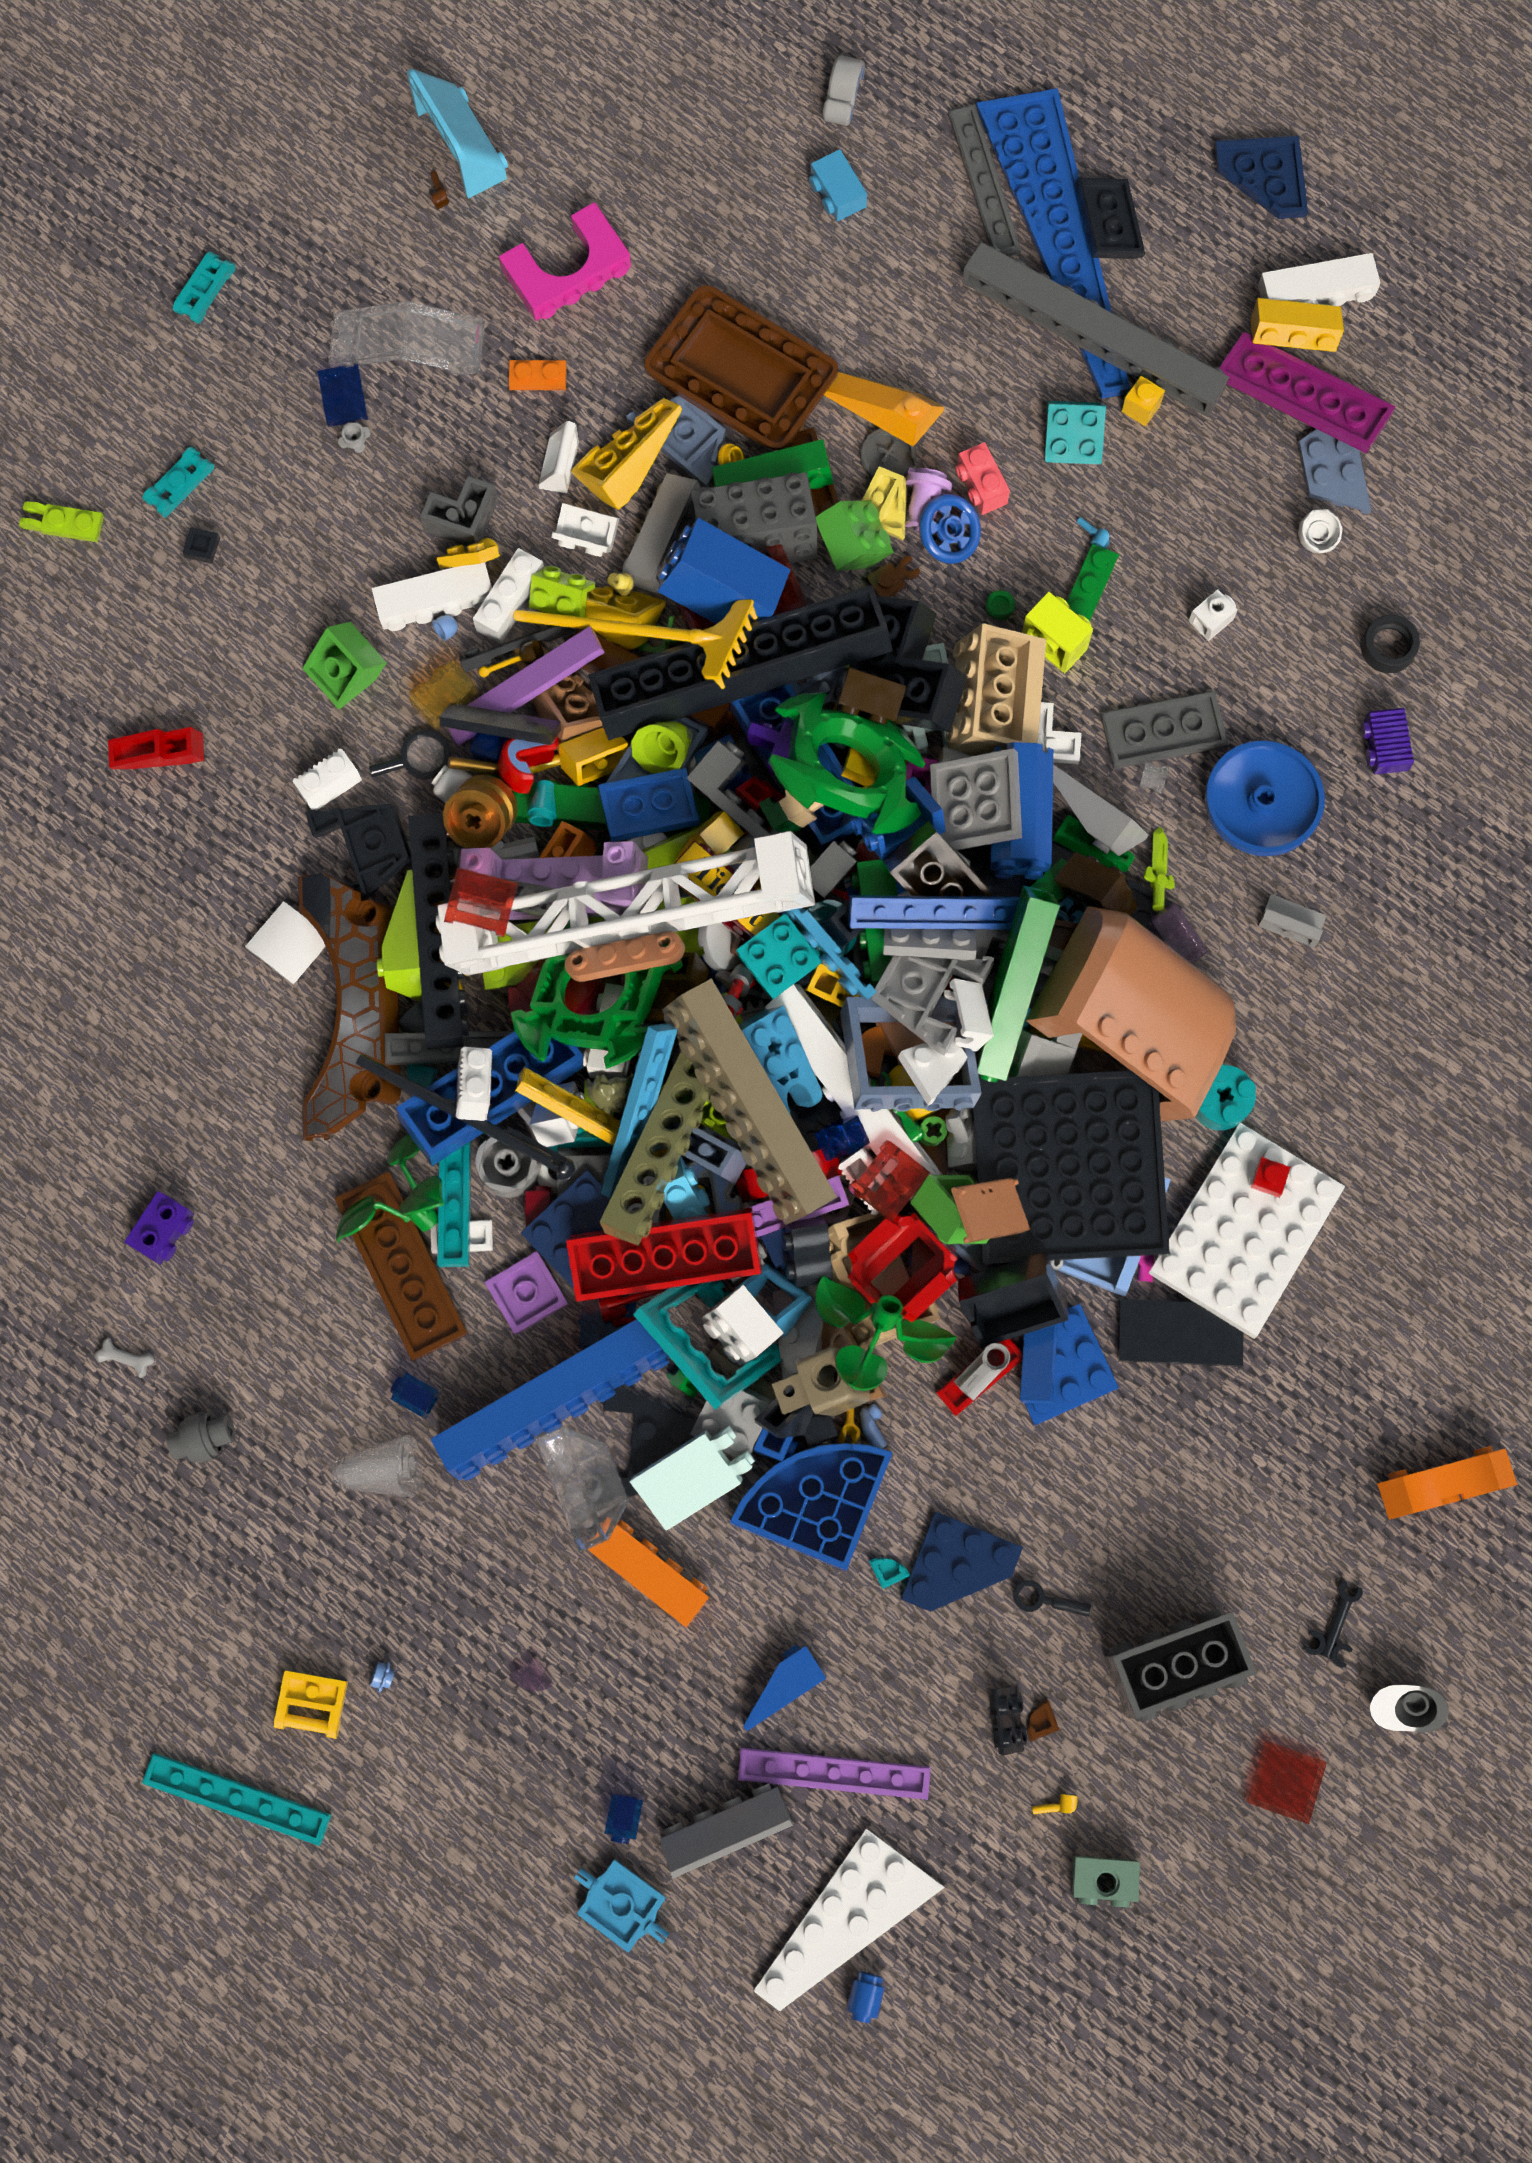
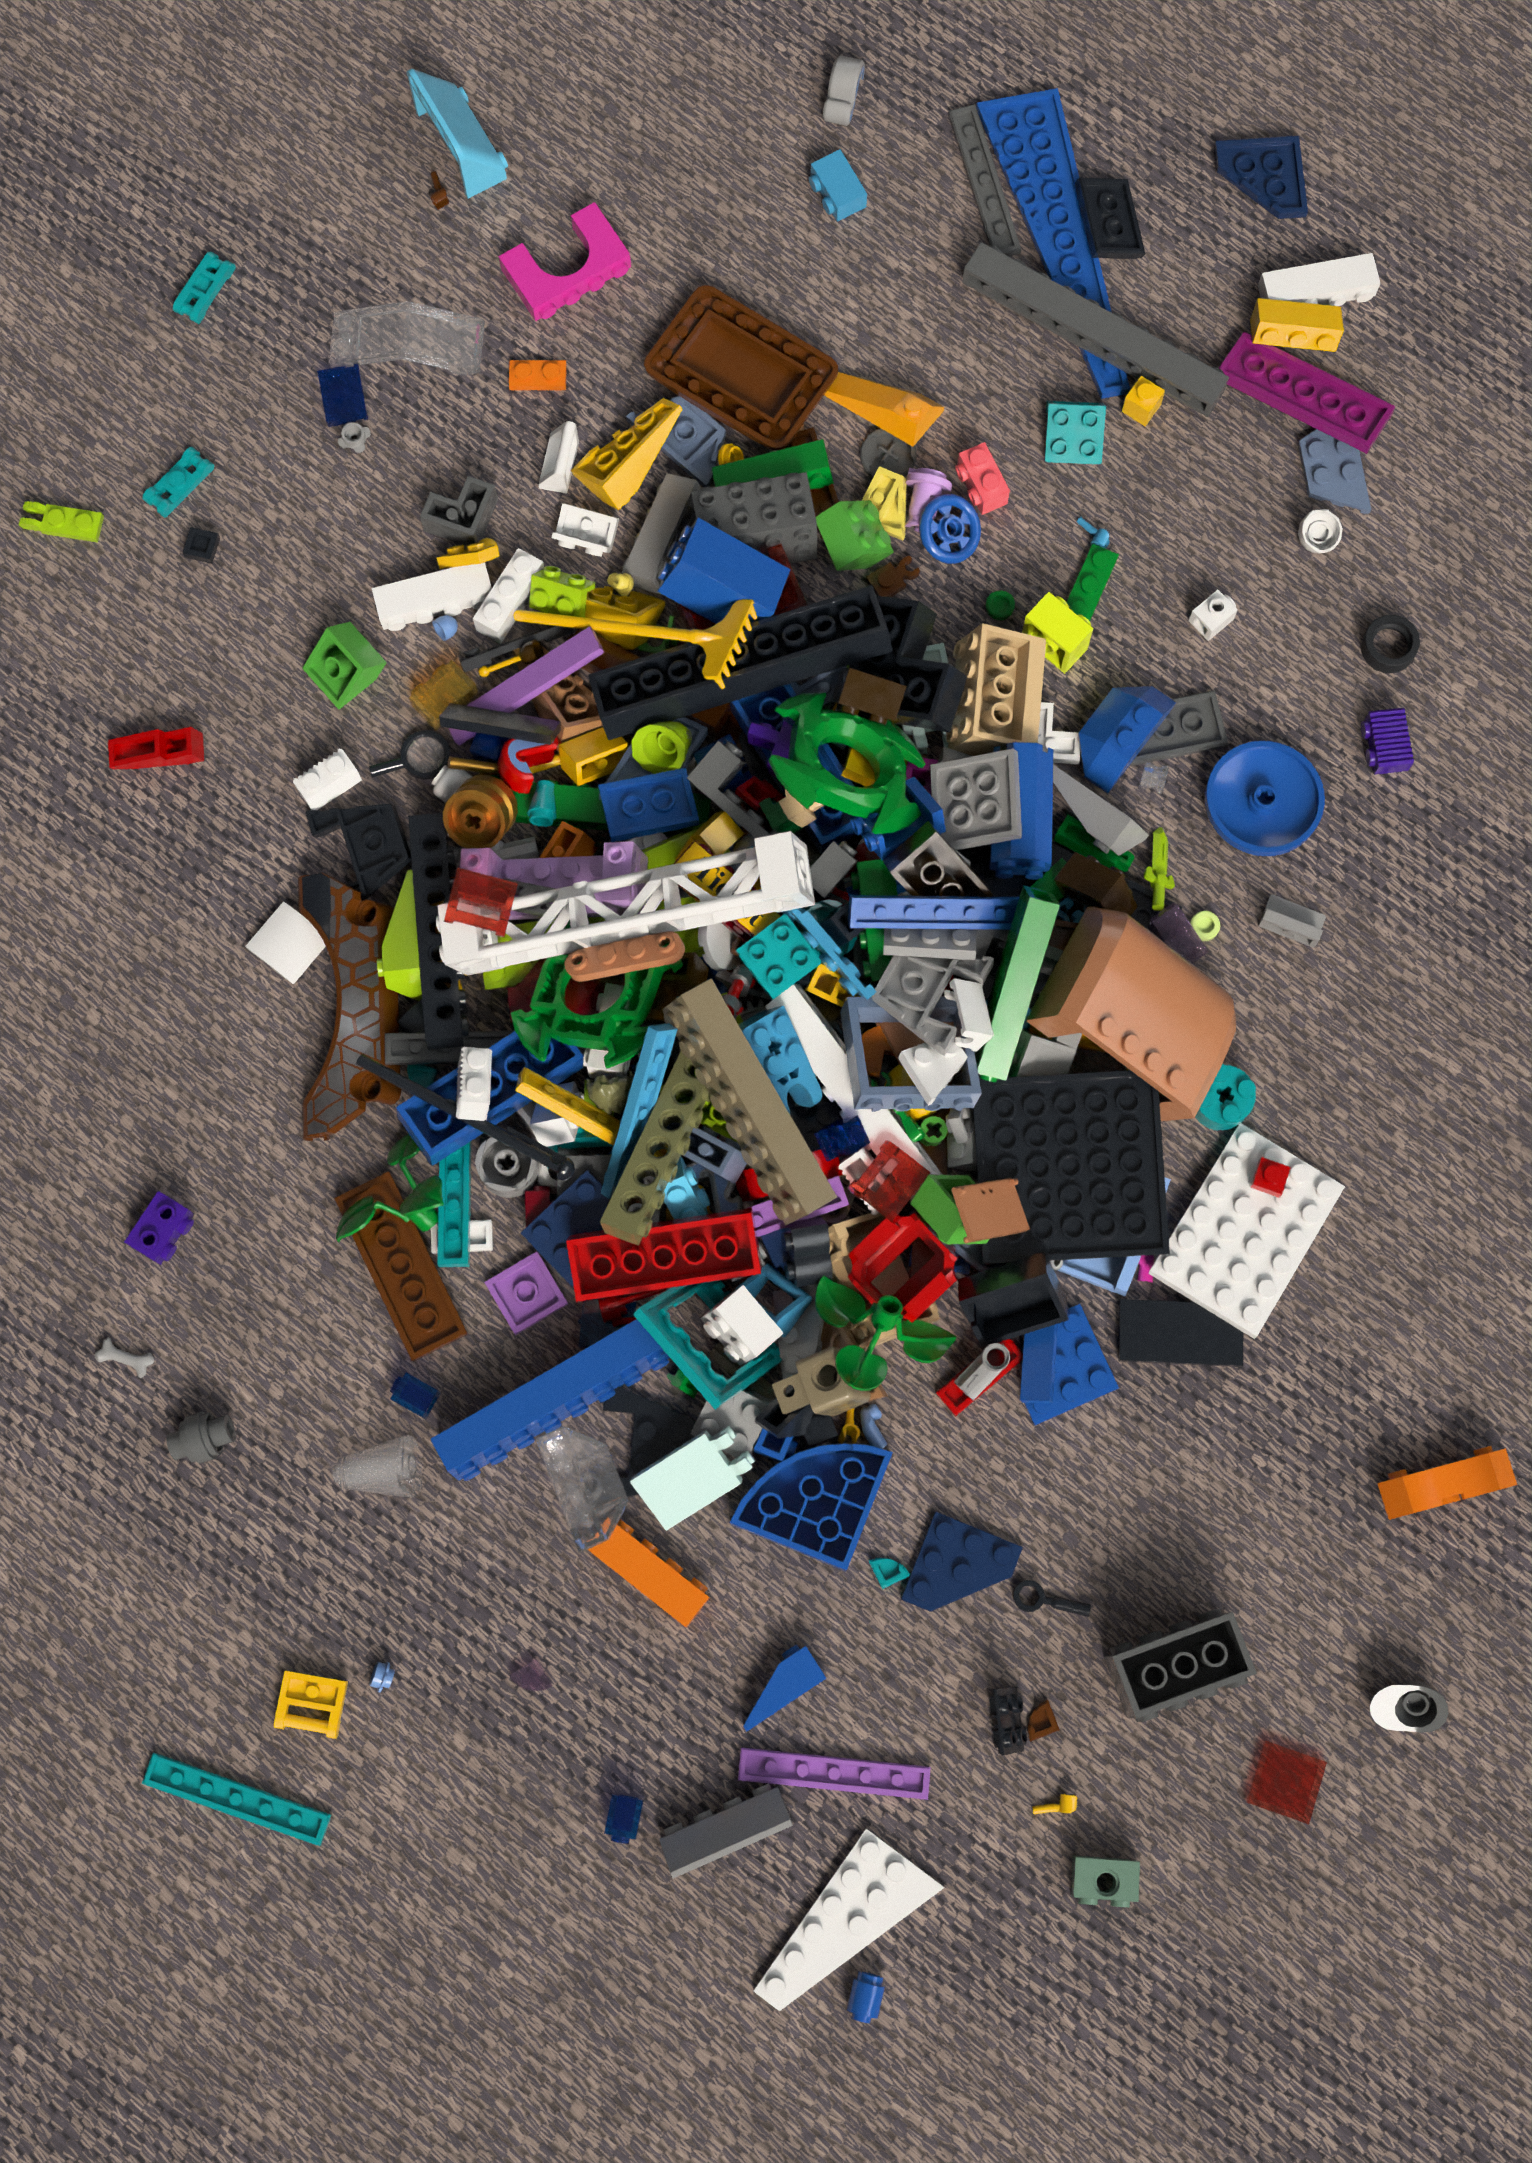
dark azure plate [574,1859,670,1953] -> none
black bar [1303,1581,1363,1668] -> none
none -> blue wedge [1078,686,1176,794]
none -> yellowish green tile [1189,911,1220,941]

